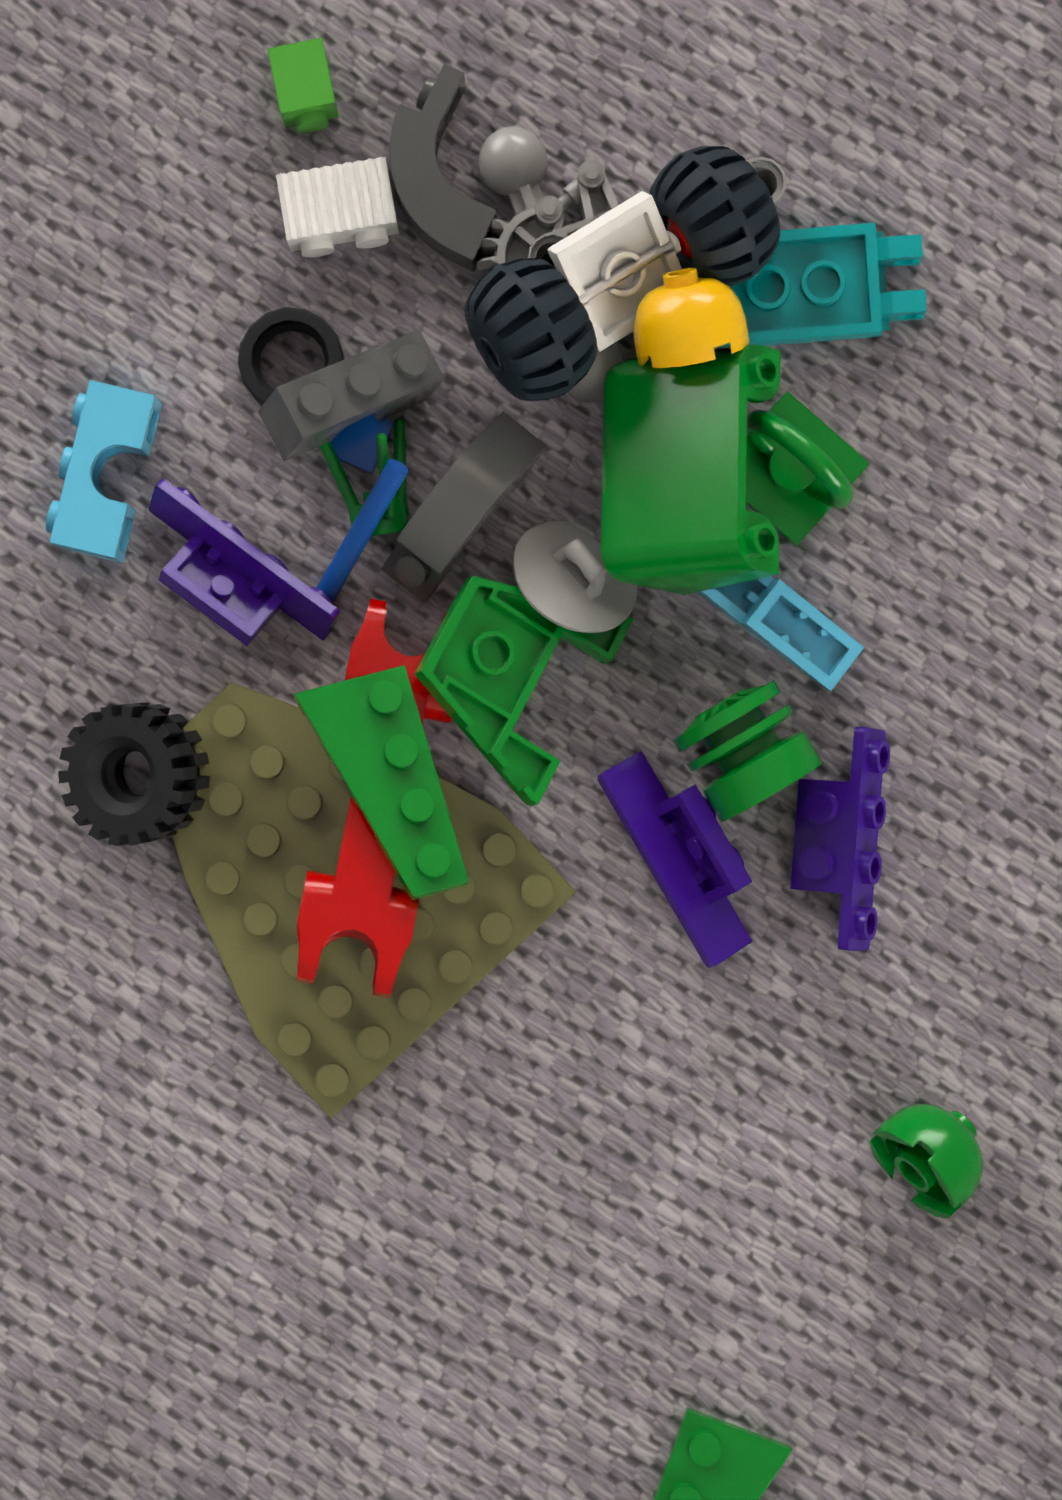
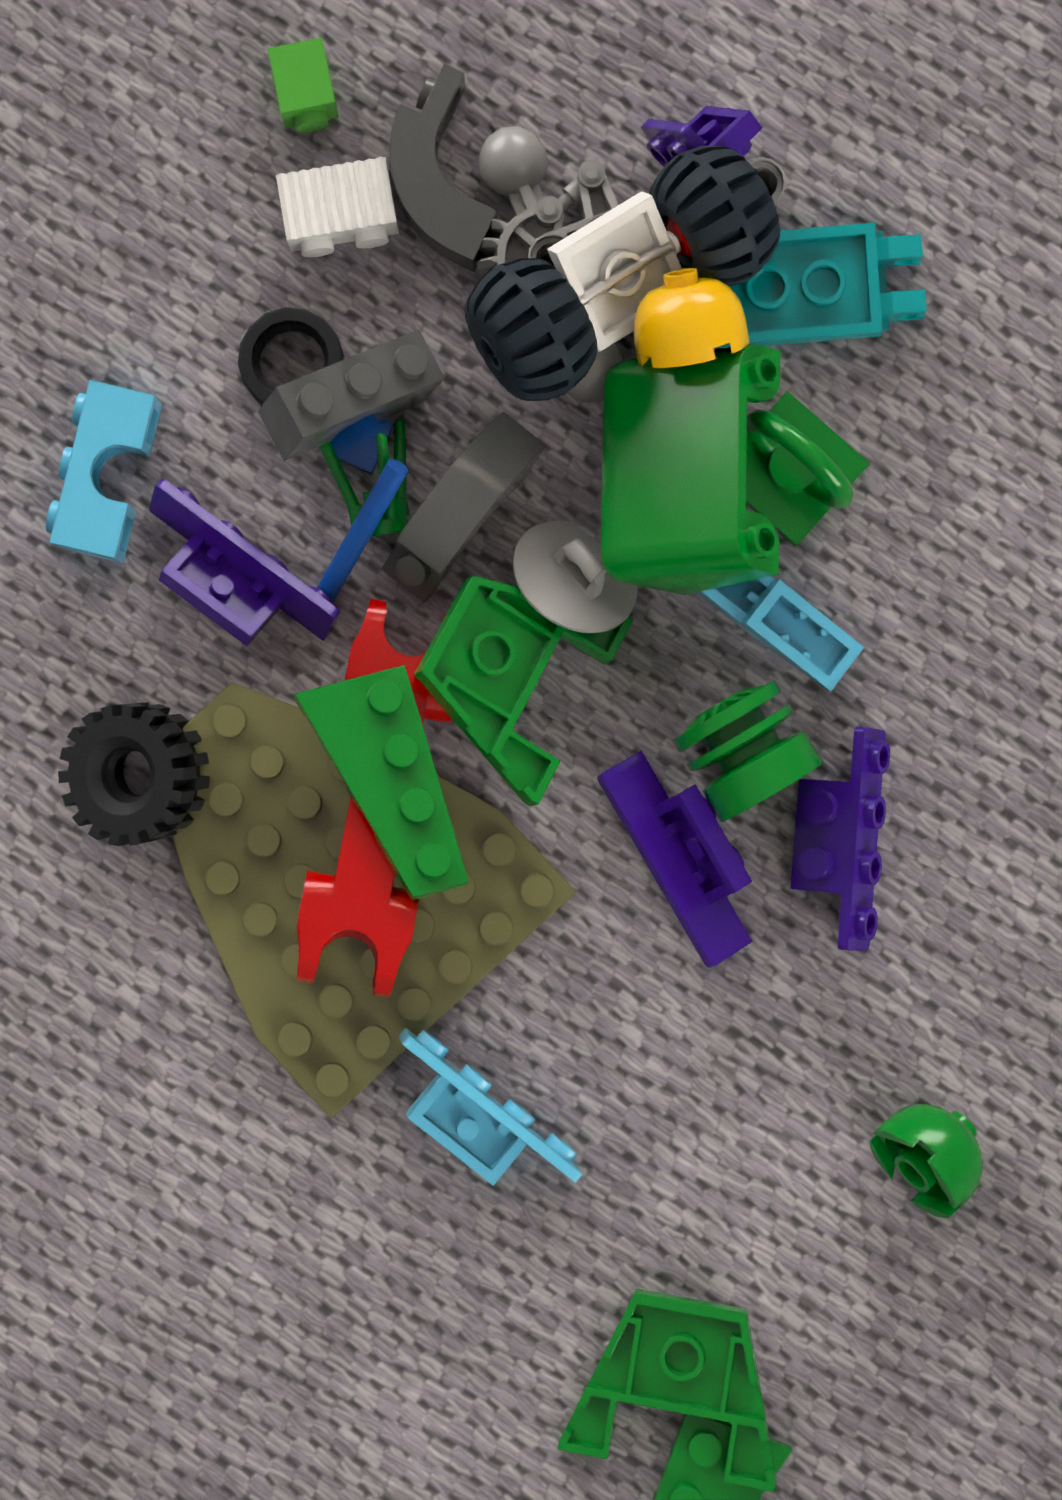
none -> medium azure bracket [398,1027,583,1186]
none -> green wing [557,1289,776,1492]
none -> dark purple bracket [641,106,763,167]

